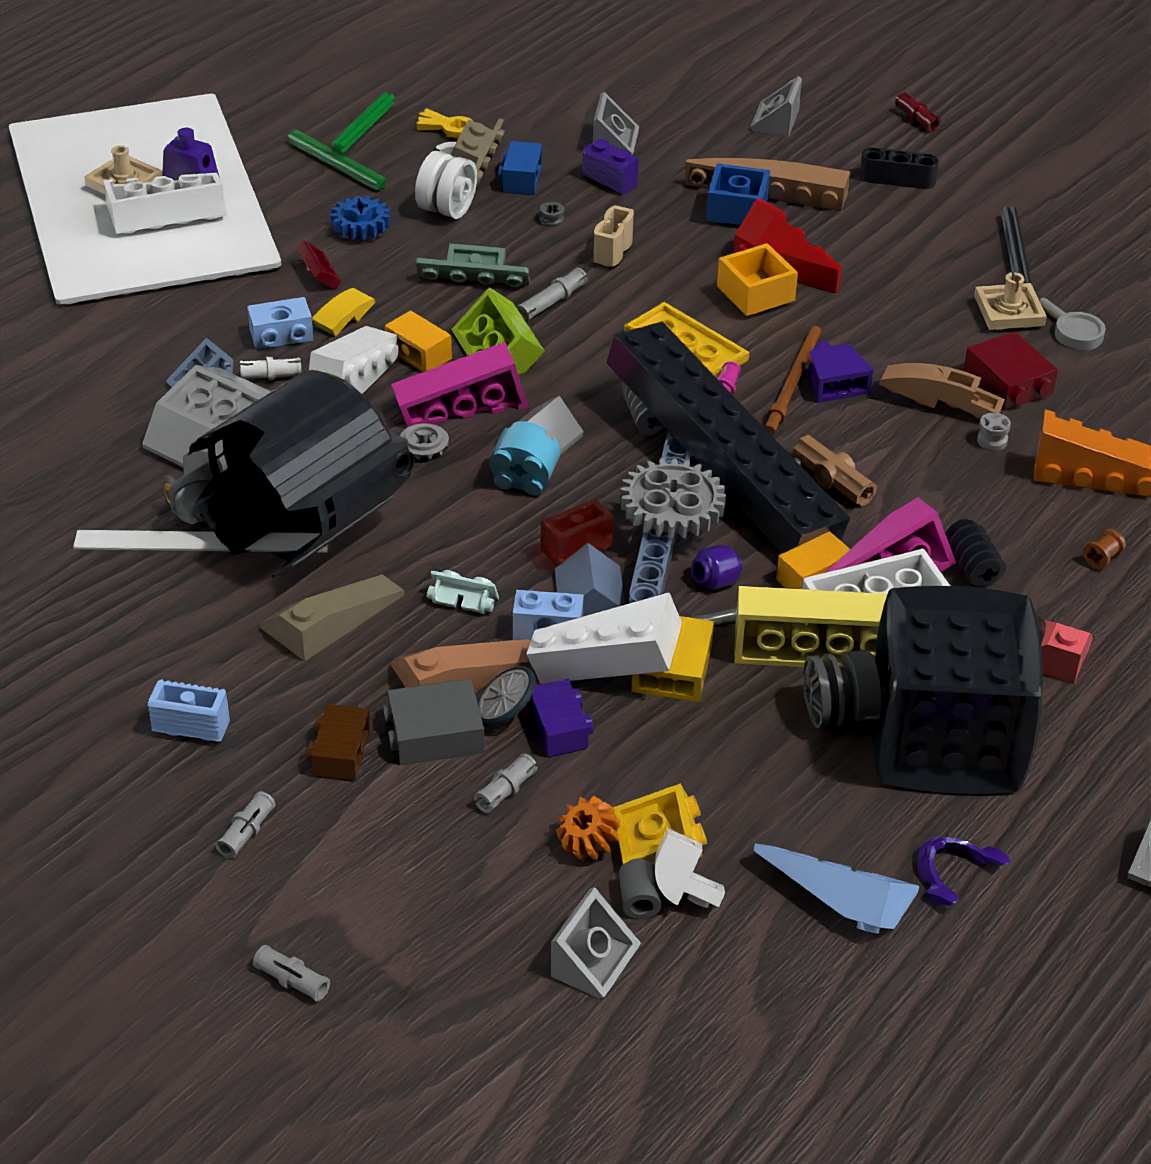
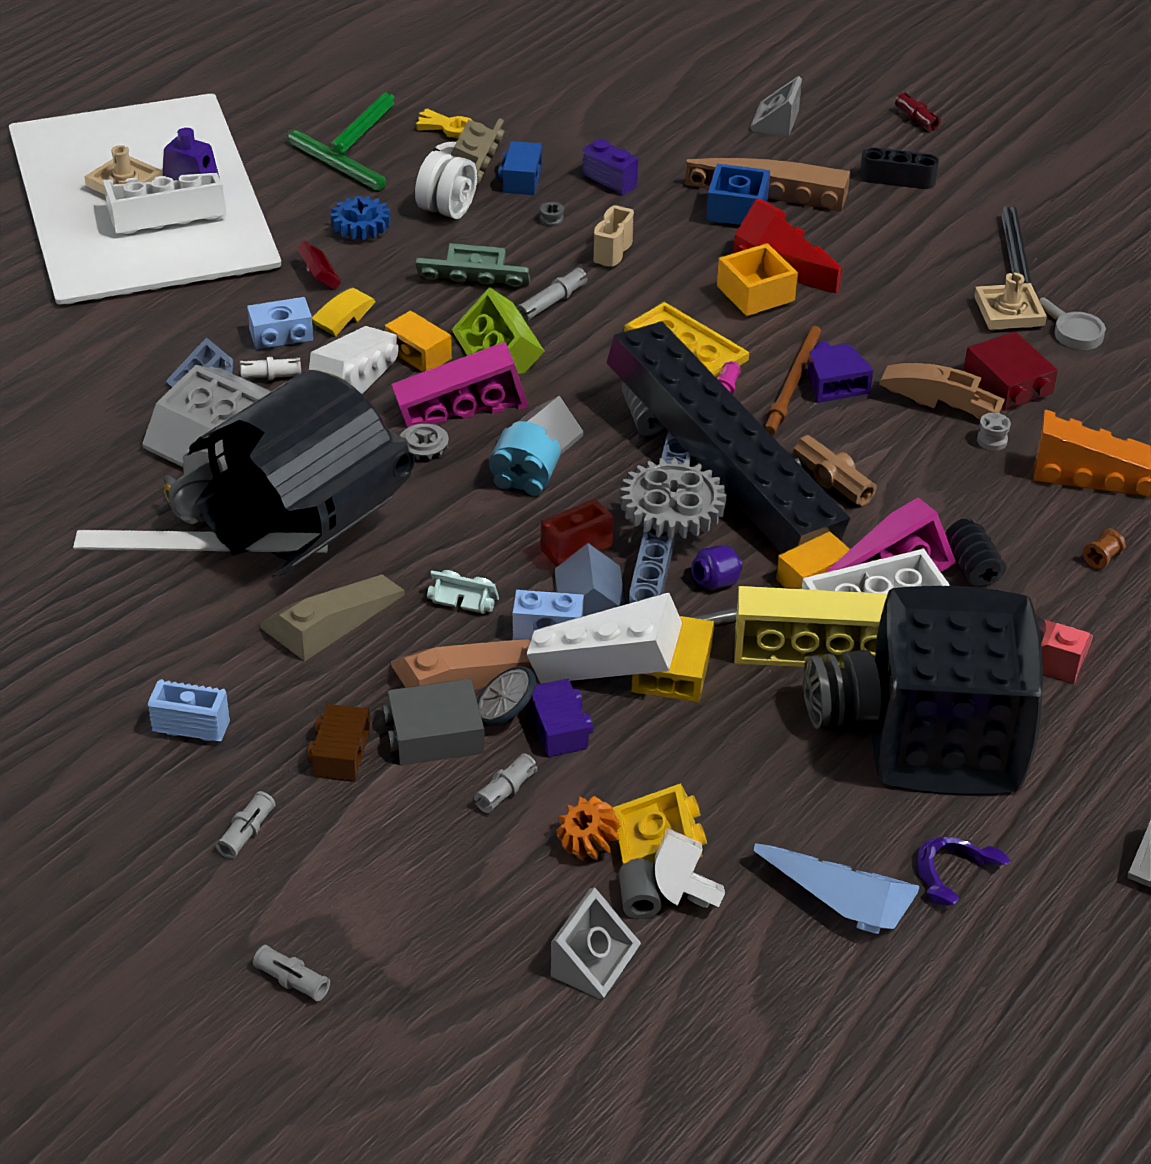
light grey slope [593,92,639,155] -> none

